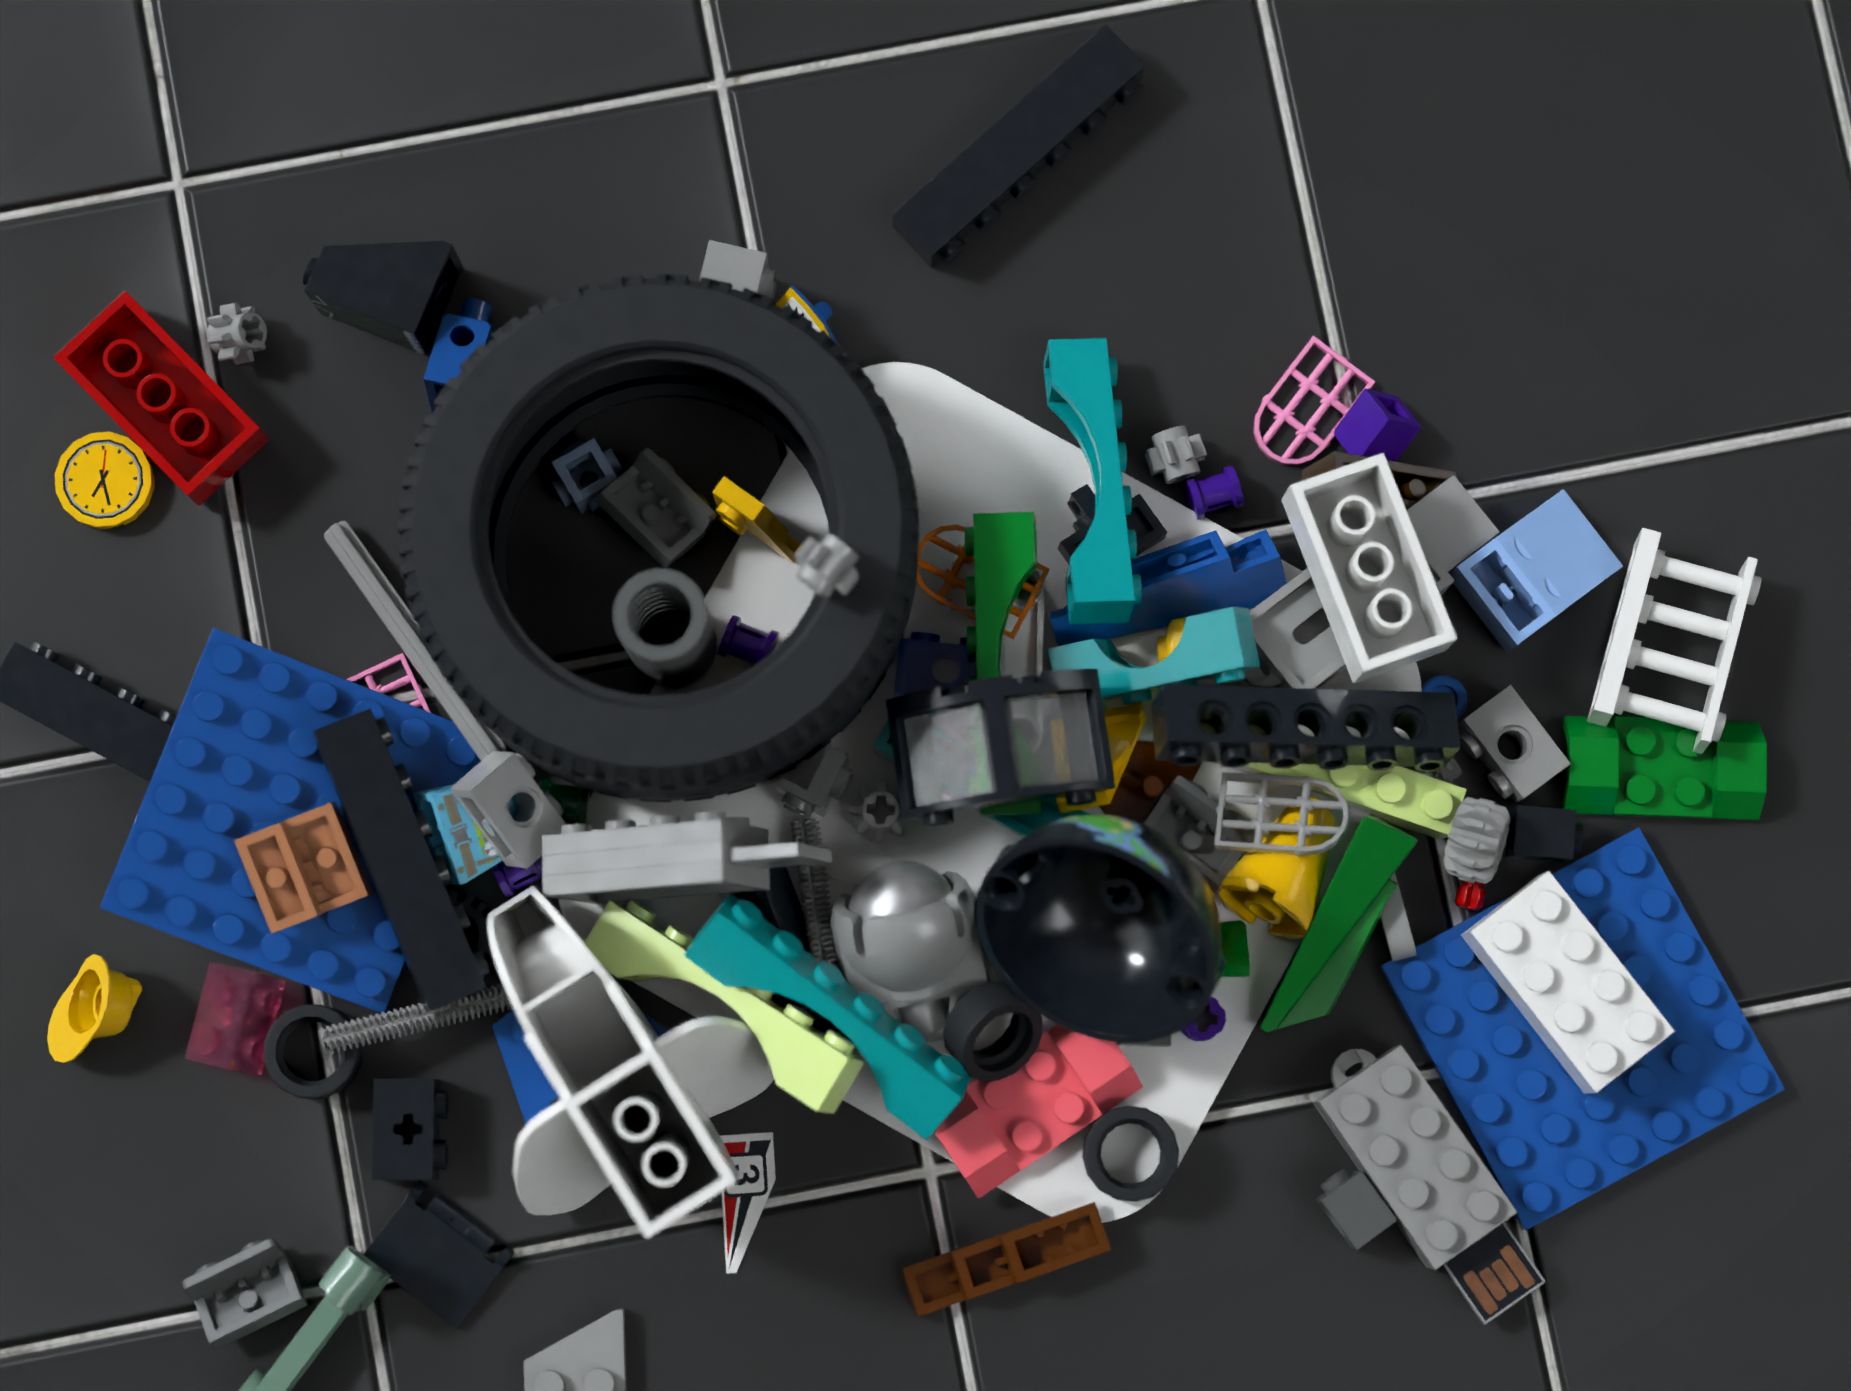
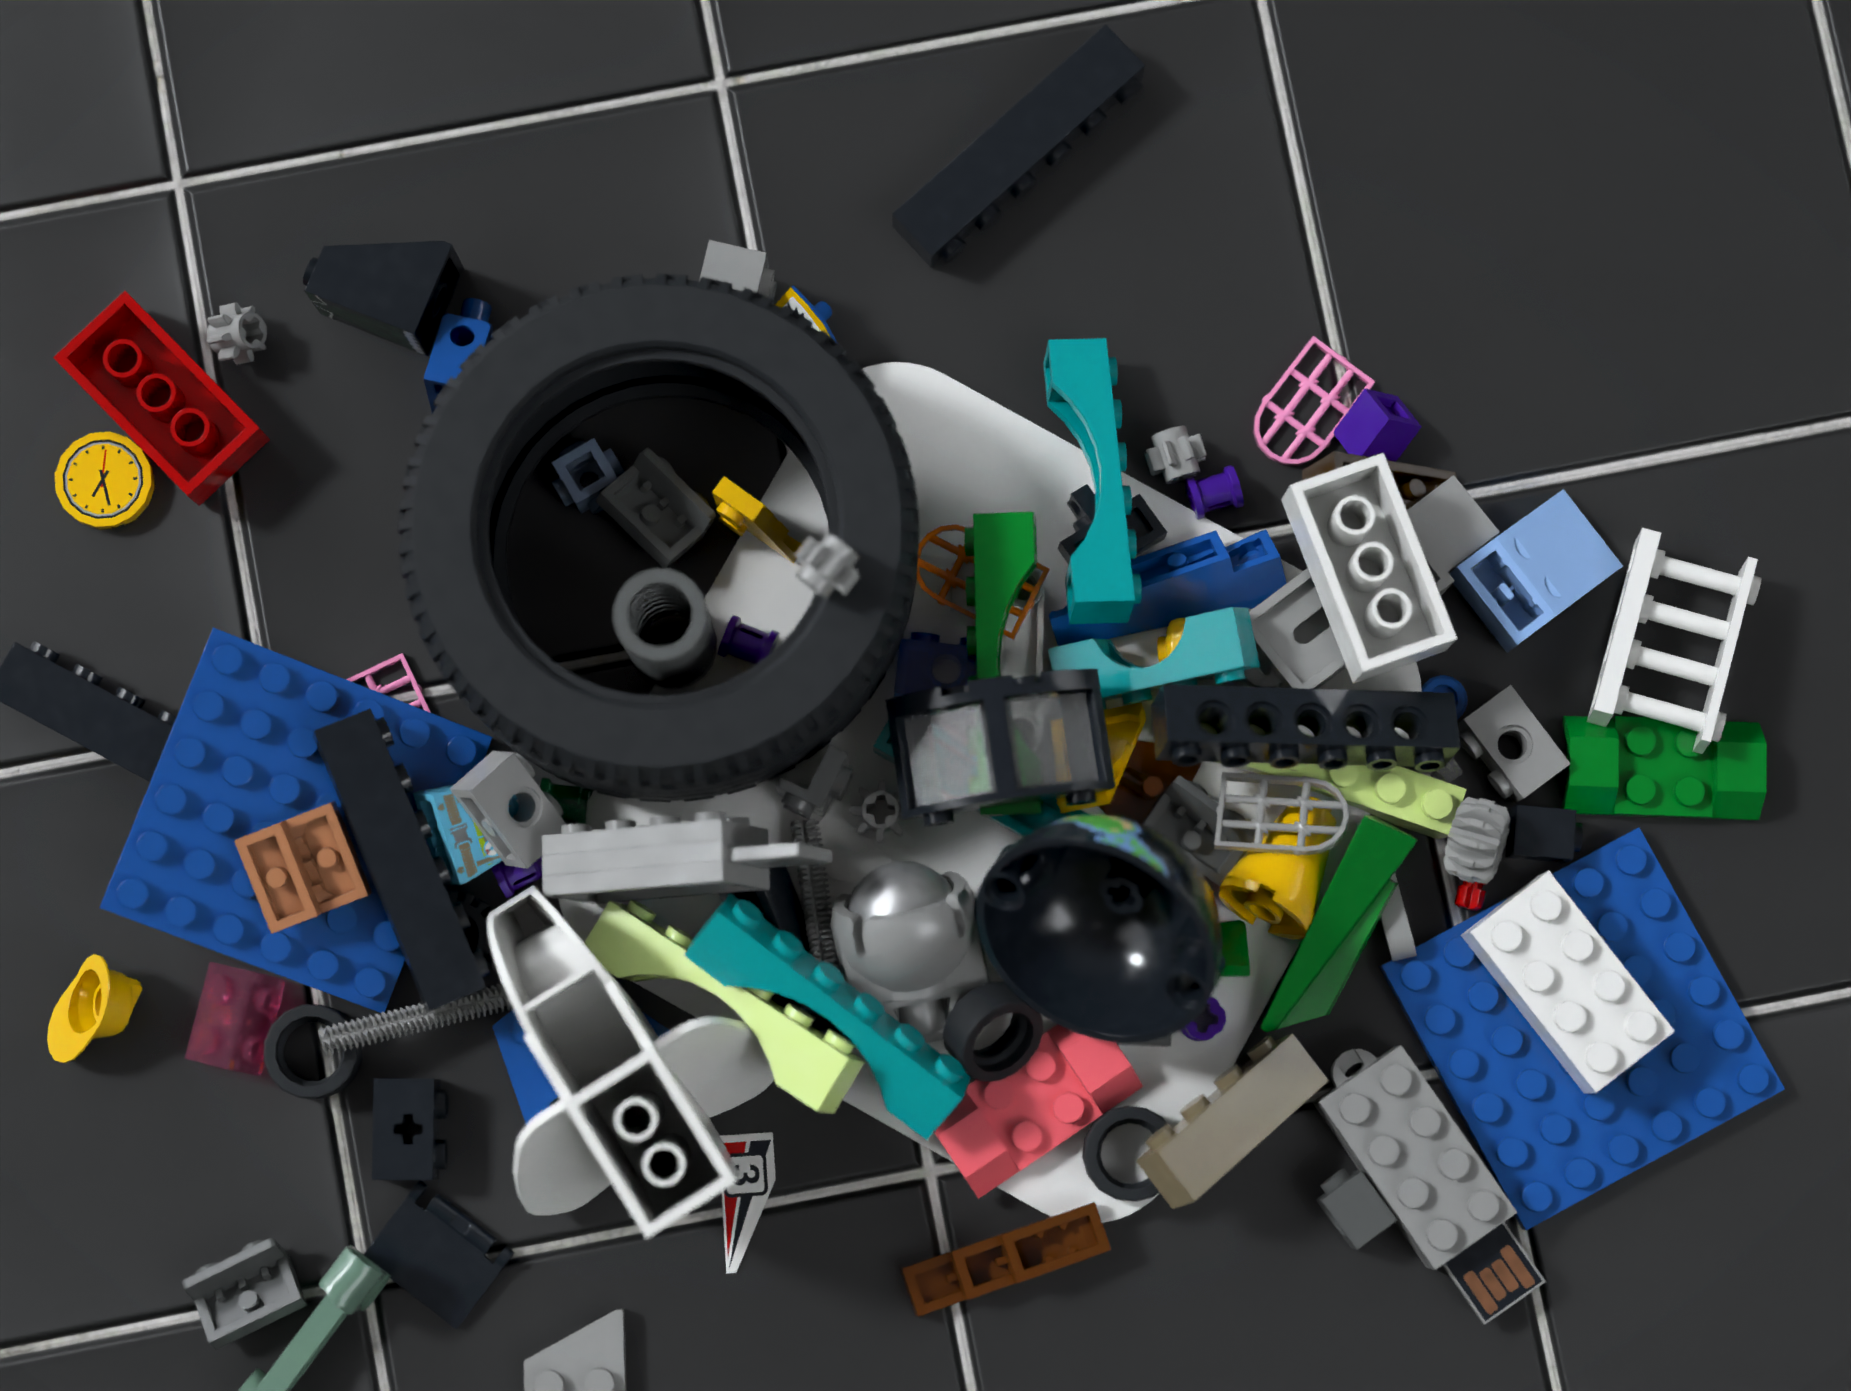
light grey axle [324,521,506,761] -> none
none -> dark tan brick [1136,1033,1329,1209]

